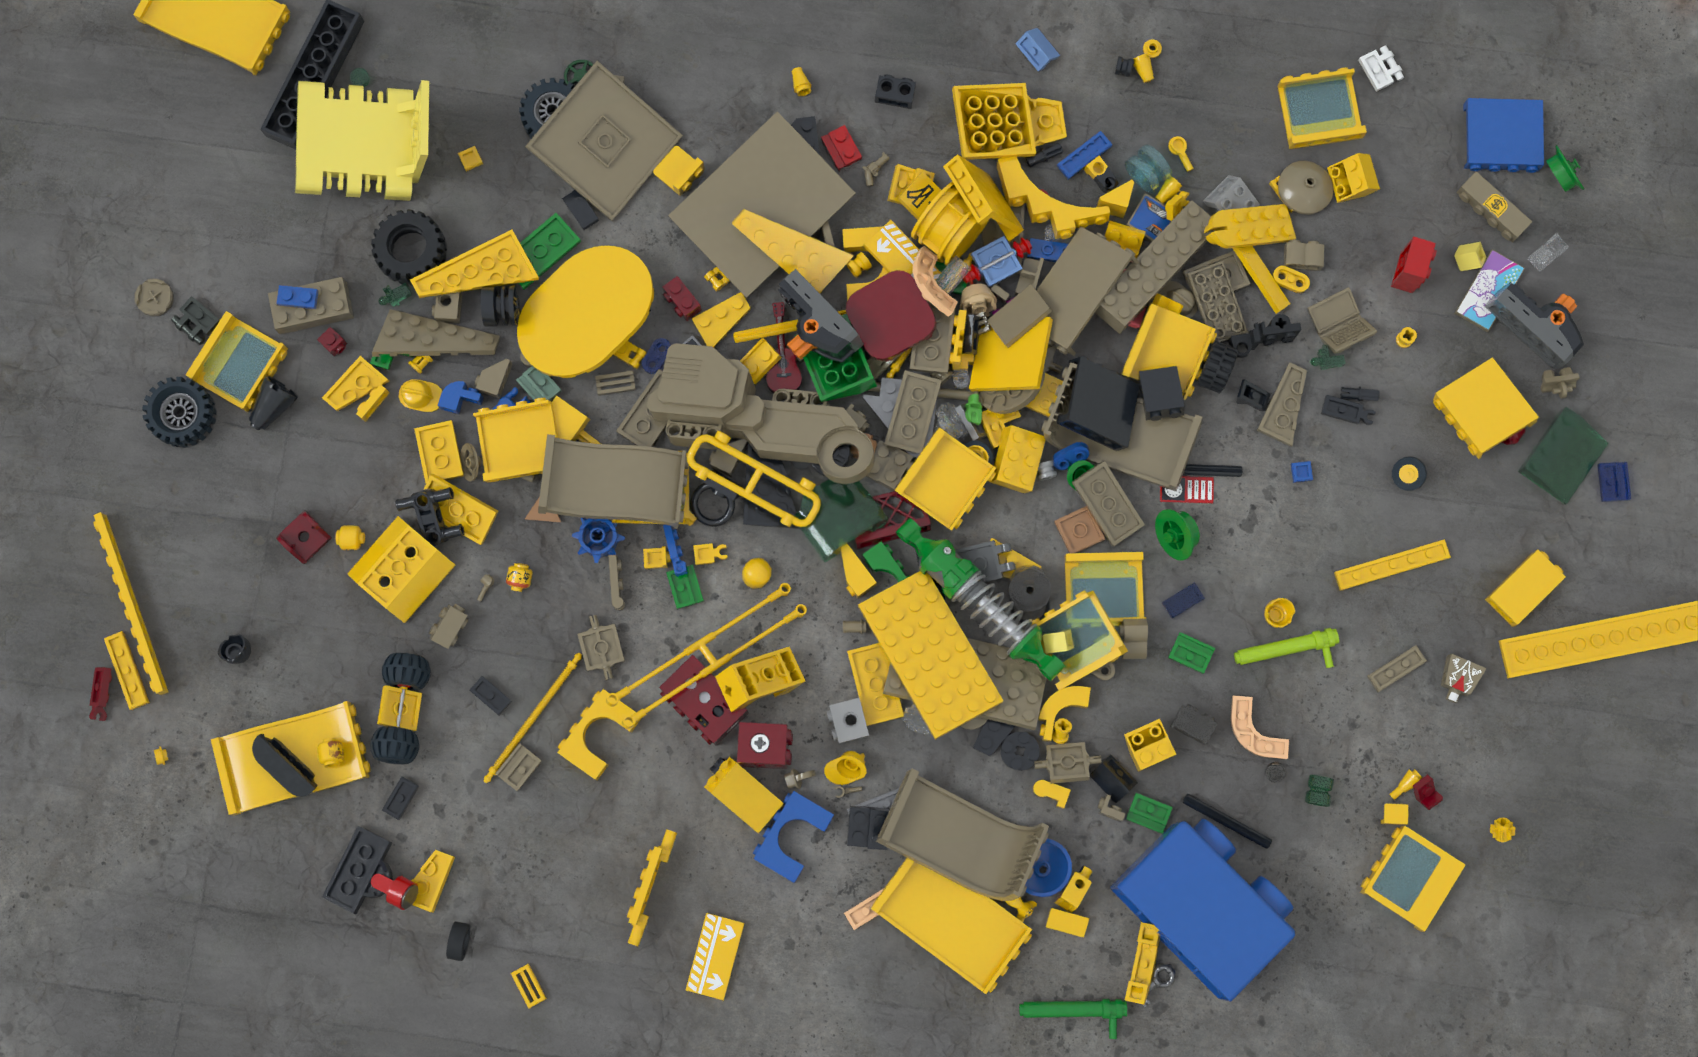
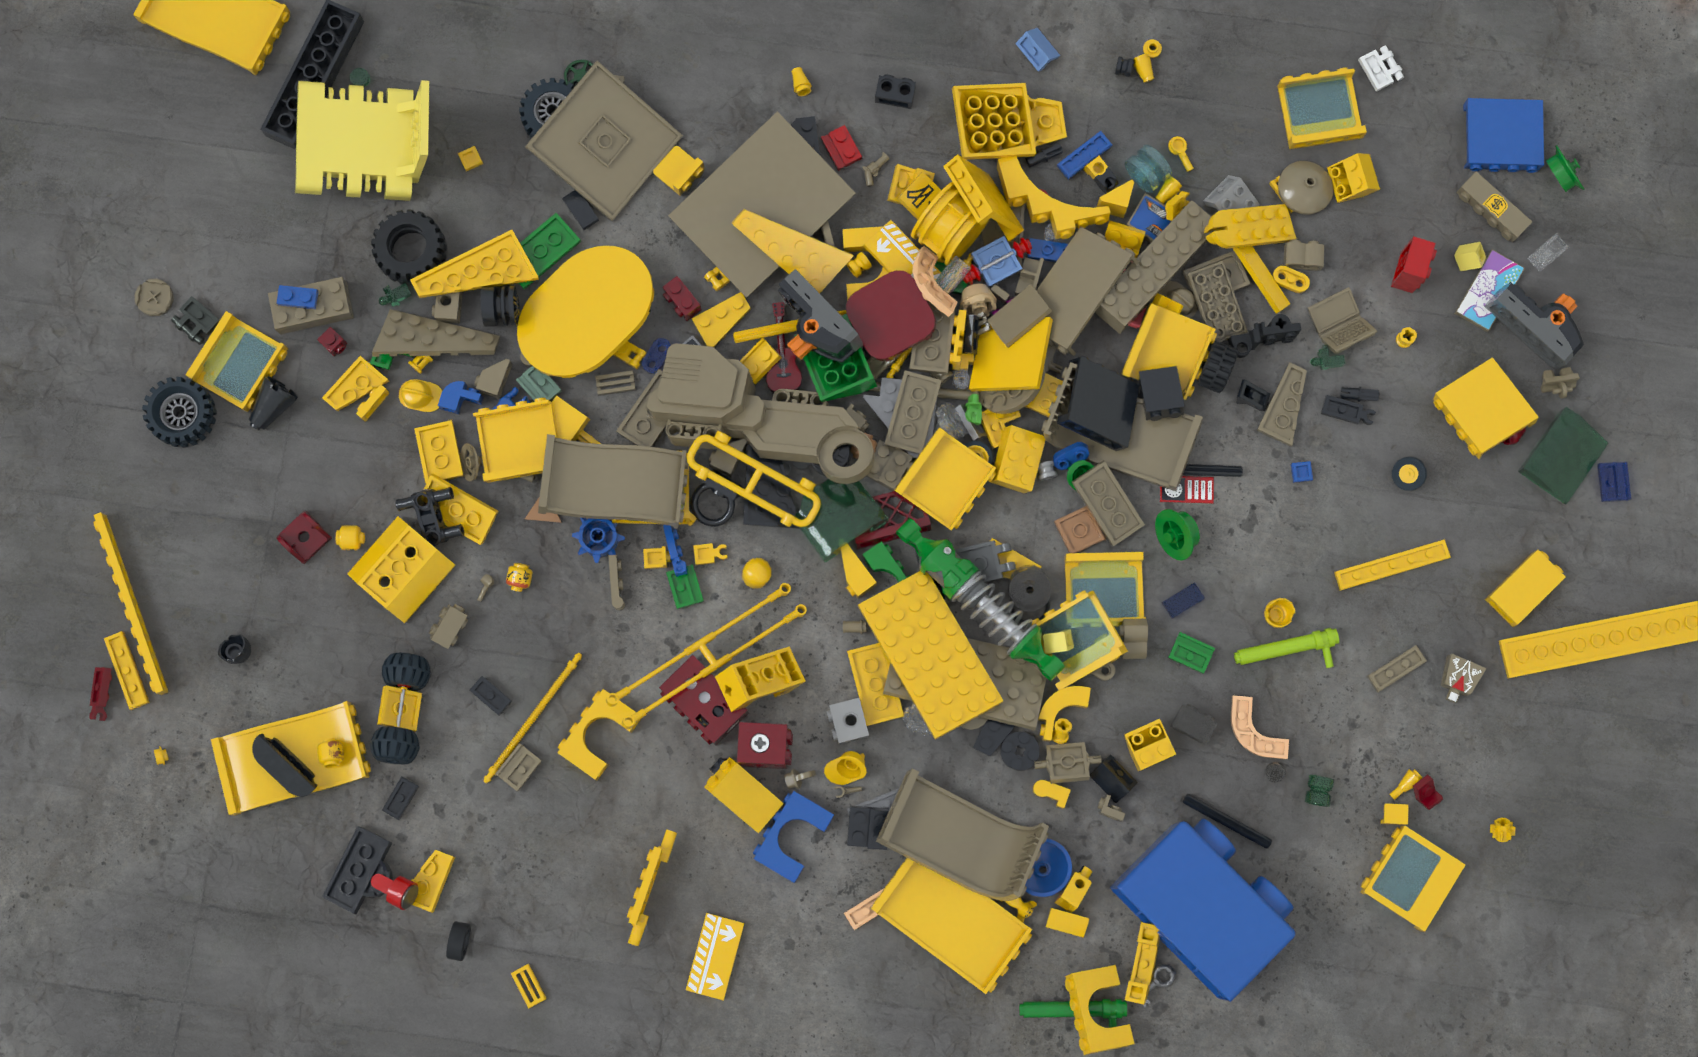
dark tan plate [577,615,625,680] -> none
green plate [1125,793,1173,834] -> none
none -> yellow arch [1065,965,1134,1055]

